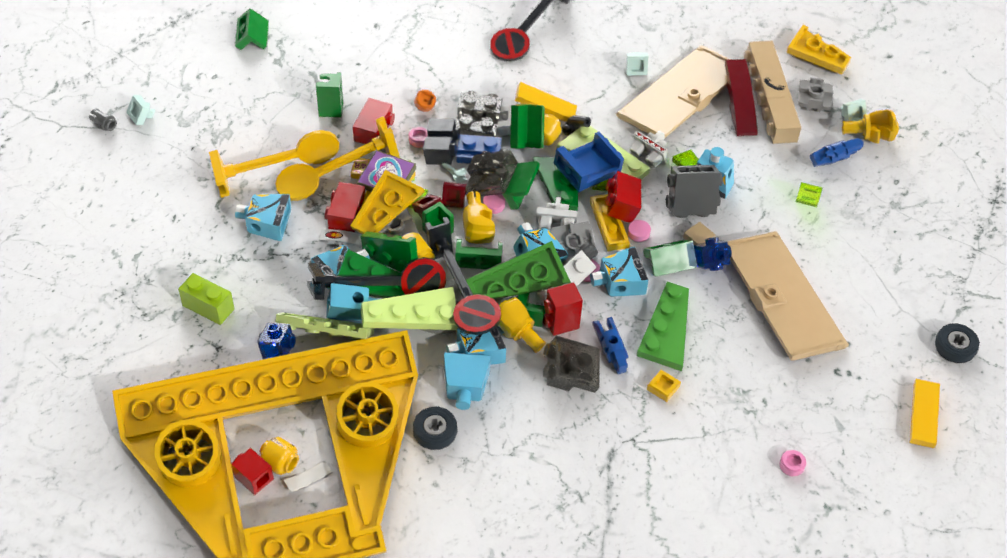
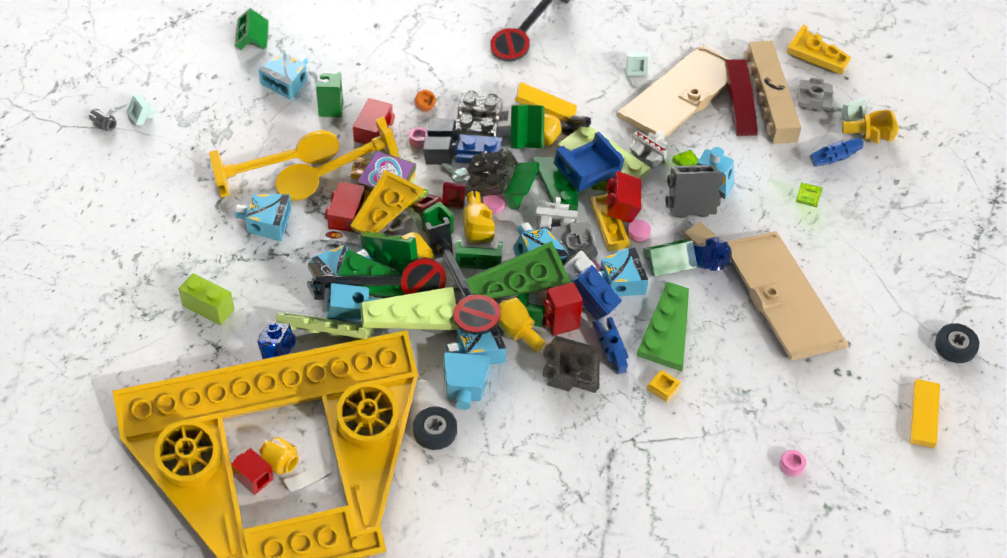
none -> medium azure torso [258,53,308,100]
none -> blue brick [571,265,622,320]

